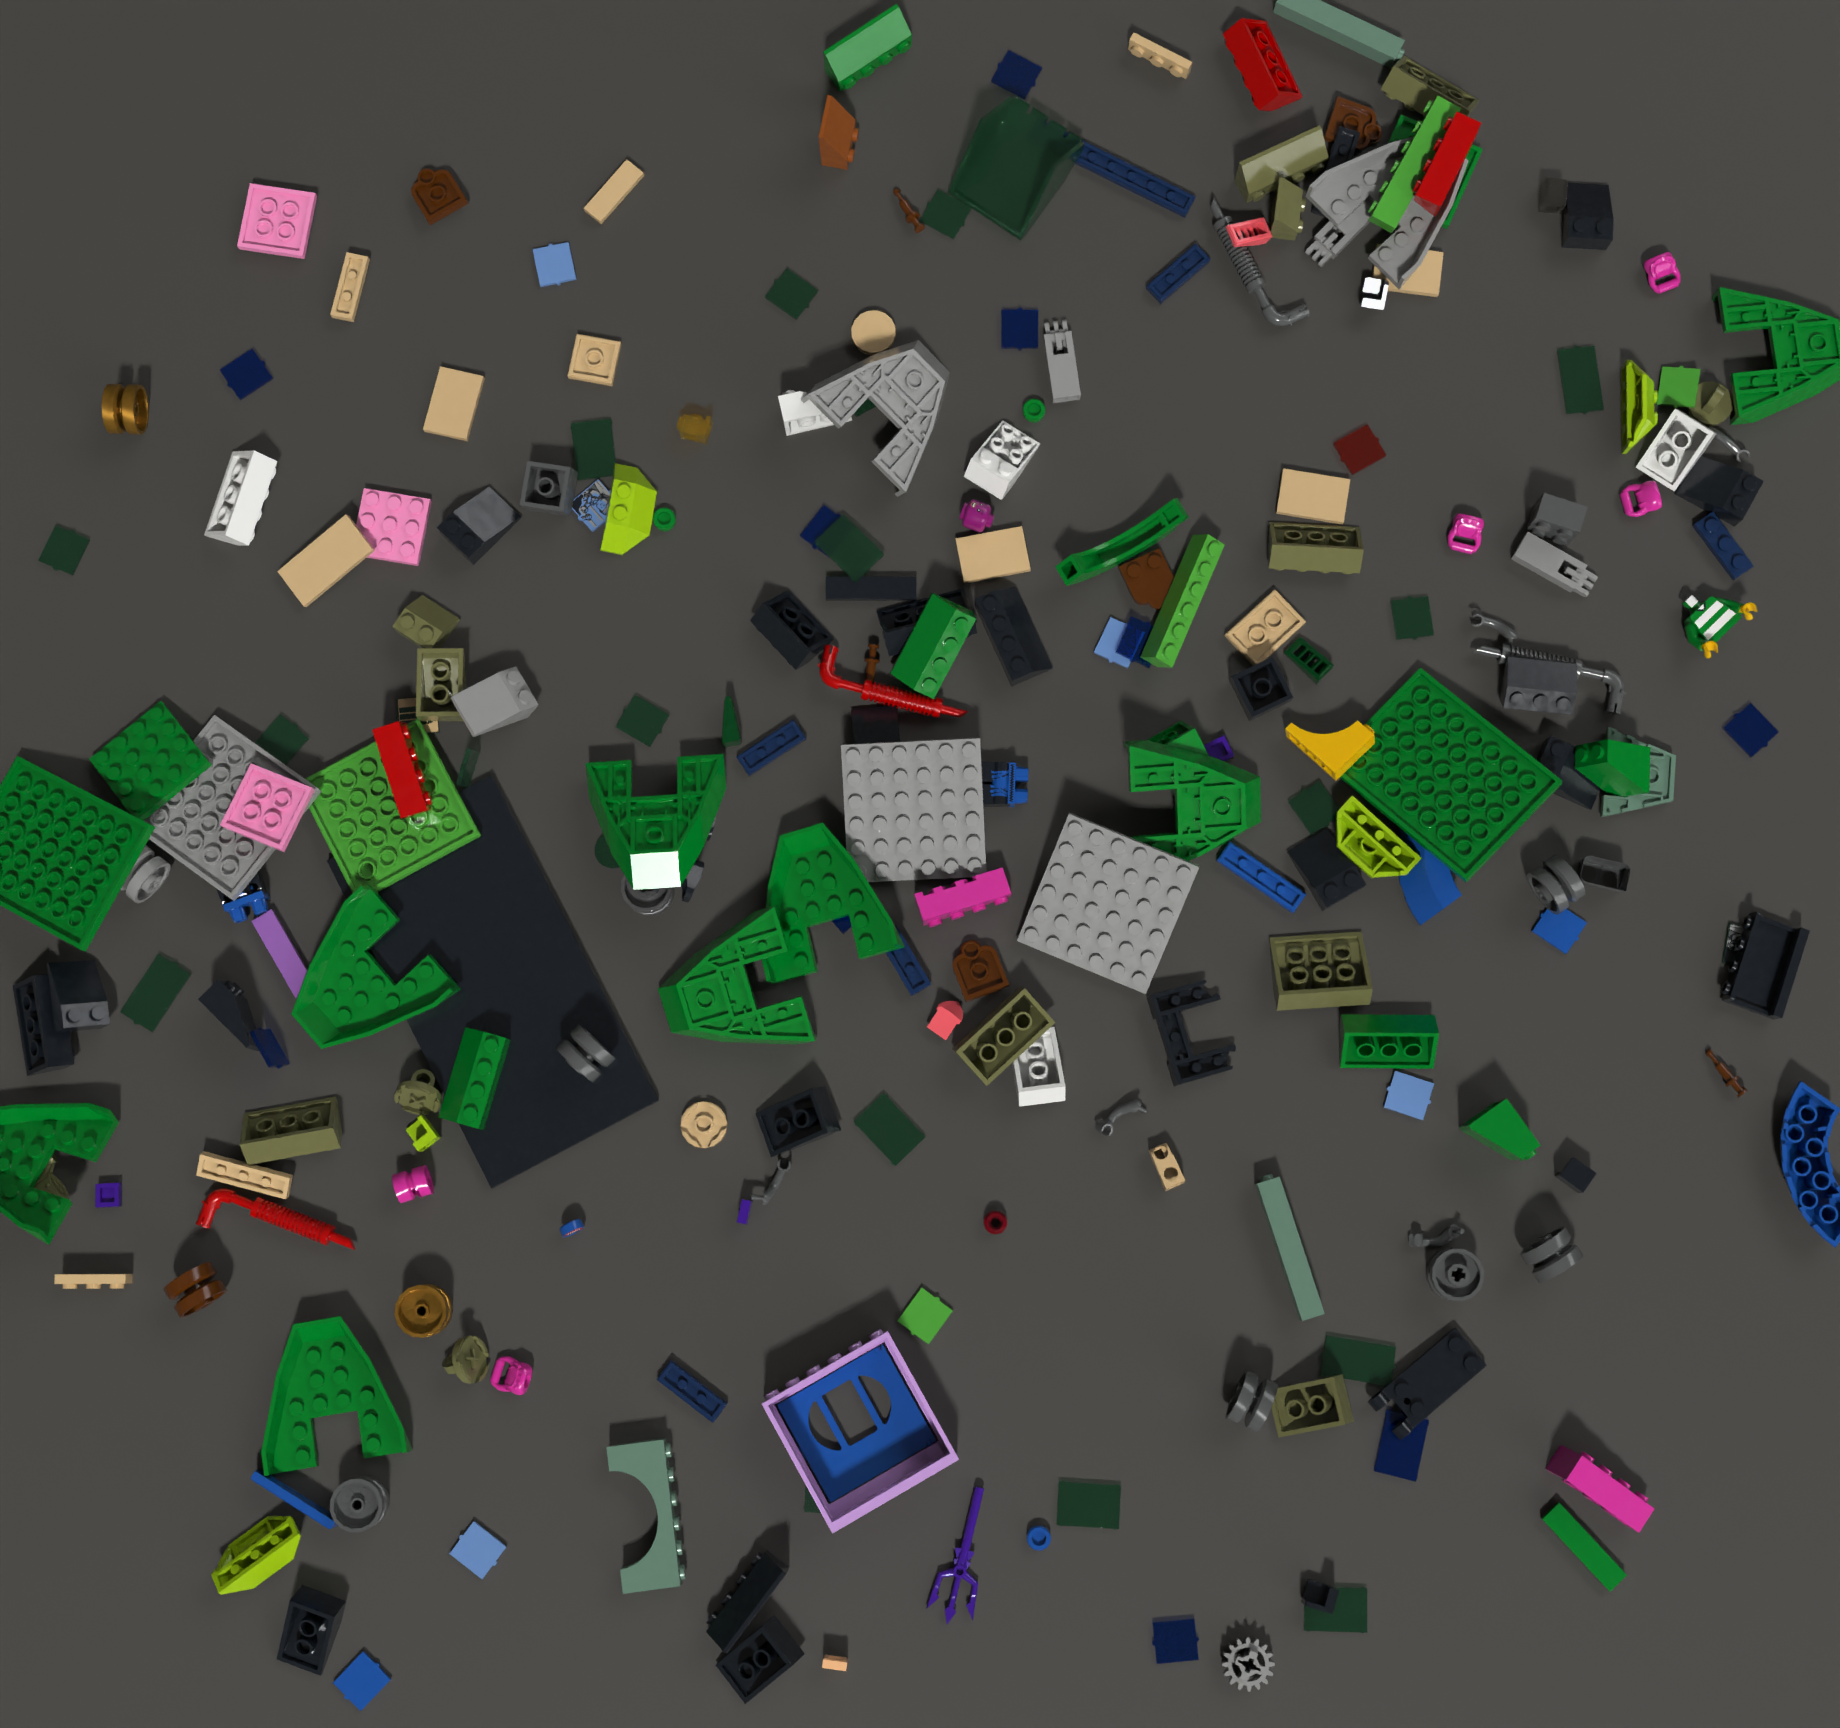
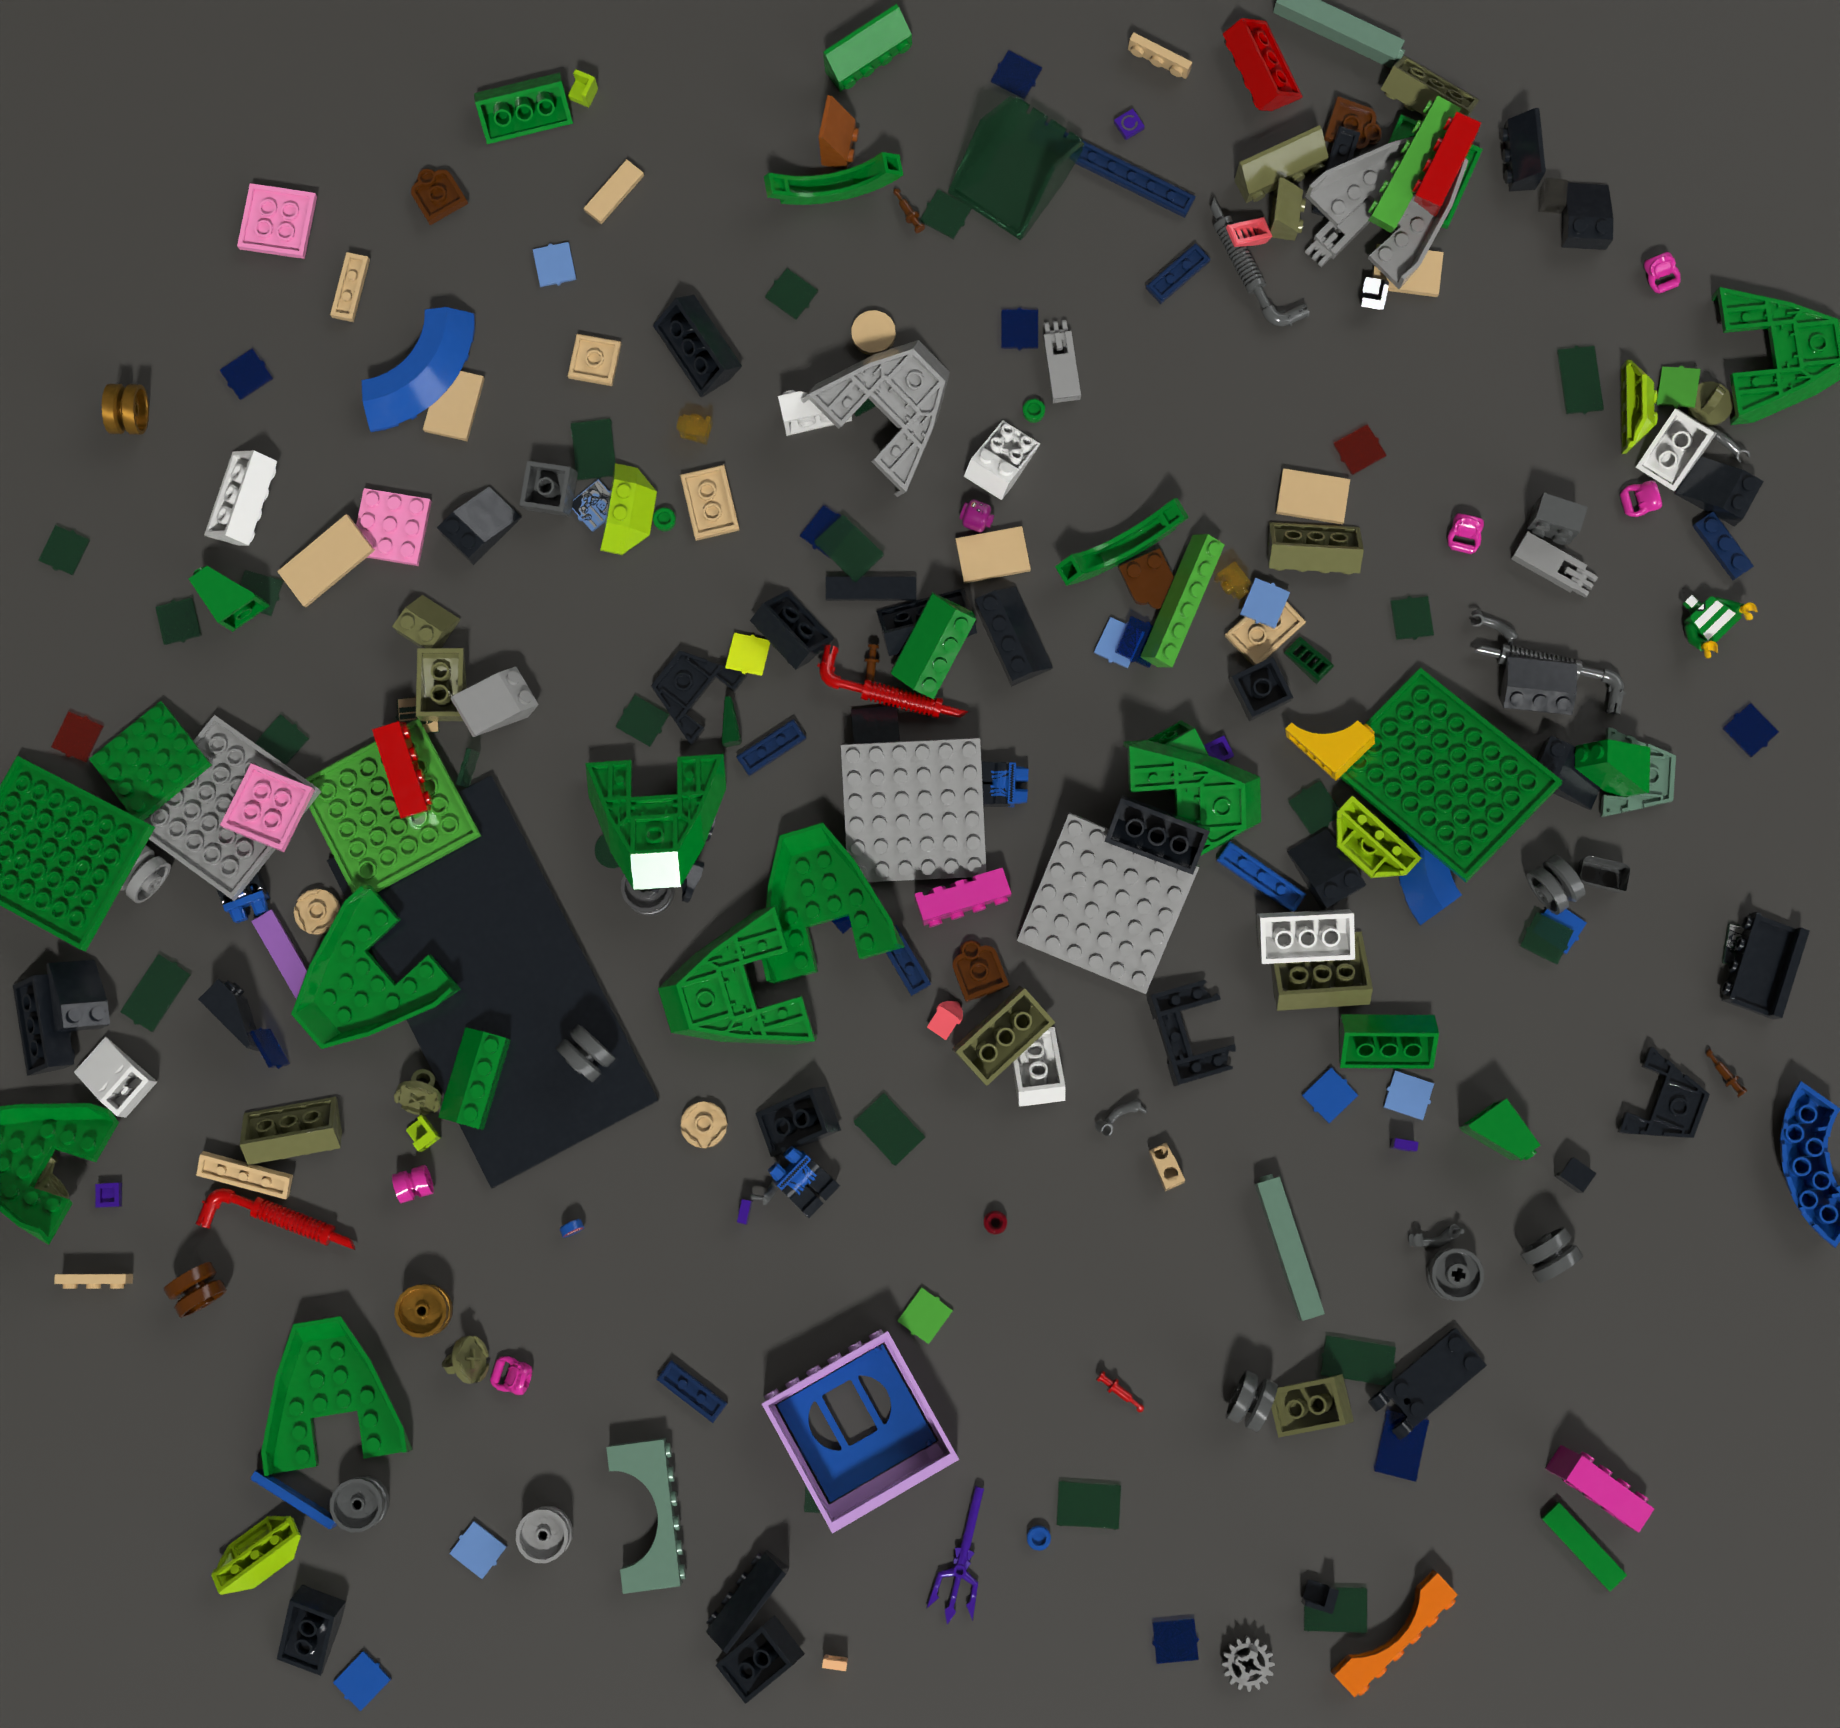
none -> clear red piece [51,711,104,762]
none -> white slope [74,1037,157,1118]
none -> clear green piece [155,598,201,645]
none -> green slope [188,566,270,632]
none -> clear green piece [240,570,284,616]
none -> tan tile [293,889,341,935]
none -> blue brick [361,307,475,432]
none -> green slope [474,72,573,144]
none -> light grey wheel [516,1506,573,1563]
none -> lime panel [568,69,598,108]
none -> black wing [651,650,747,745]
none -> black slope [653,294,742,397]
none -> tan tile [680,465,740,541]
none -> neon yellow piece [726,633,770,676]
none -> green arch [764,152,903,205]
none -> hips [768,1146,840,1218]
none -> red piece [1096,1371,1144,1412]
none -> black slope [1104,795,1210,875]
none -> dark purple tile [1114,108,1145,140]
none -> clear yellow brick [1214,562,1251,600]
none -> medium blue piece [1240,578,1290,629]
none -> white slope [1257,909,1355,964]
none -> blue piece [1302,1067,1358,1124]
none -> orange arch [1330,1570,1458,1698]
none -> dark purple tile [1390,1138,1419,1152]
none -> black slope [1500,108,1546,192]
none -> clear green piece [1520,912,1574,965]
none -> black wing [1617,1047,1710,1138]

